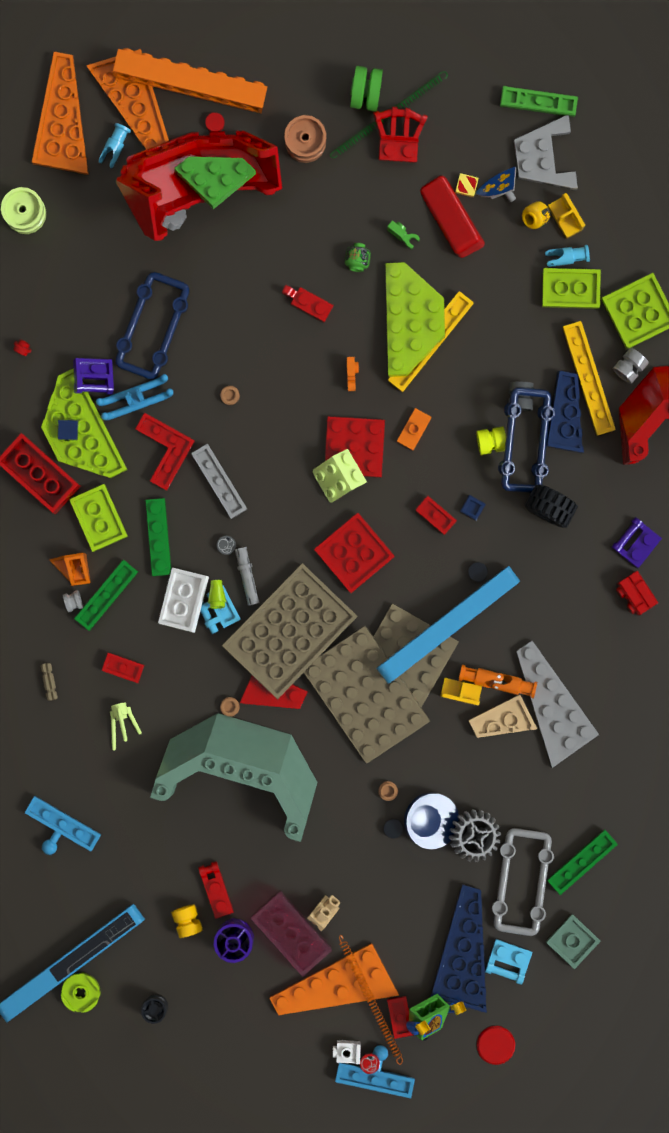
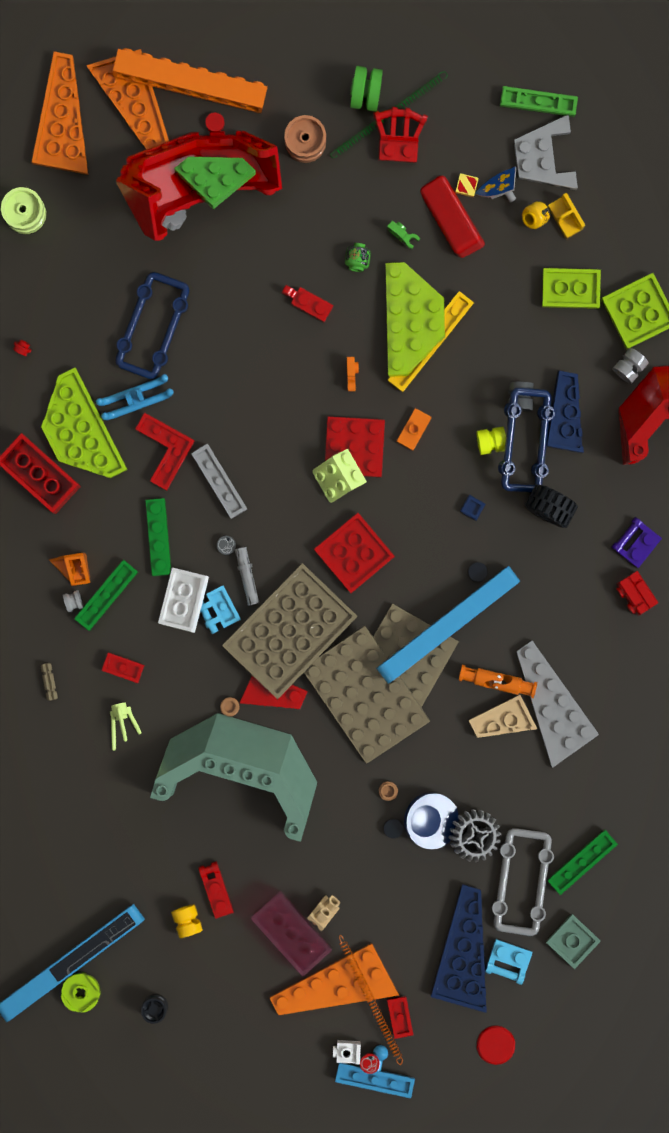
dark azure plate [25,796,102,855] -> none
dark blue tile [58,420,78,440] -> none
lime plate [69,484,128,552] -> none
dark purple plate [73,358,114,394] -> none
medium azure piece [99,123,131,168] -> none
lime cone [208,580,227,609] -> none
dark purple cylinder [214,918,254,963] -> none
medium nougat tile [220,386,240,405] -> none
torso [406,994,467,1041] -> none
red plate [415,496,457,535] -> none
yellow panel [440,678,482,705] -> none
medium azure piece [545,245,590,267] -> none
yellow plate [562,321,616,436] -> none

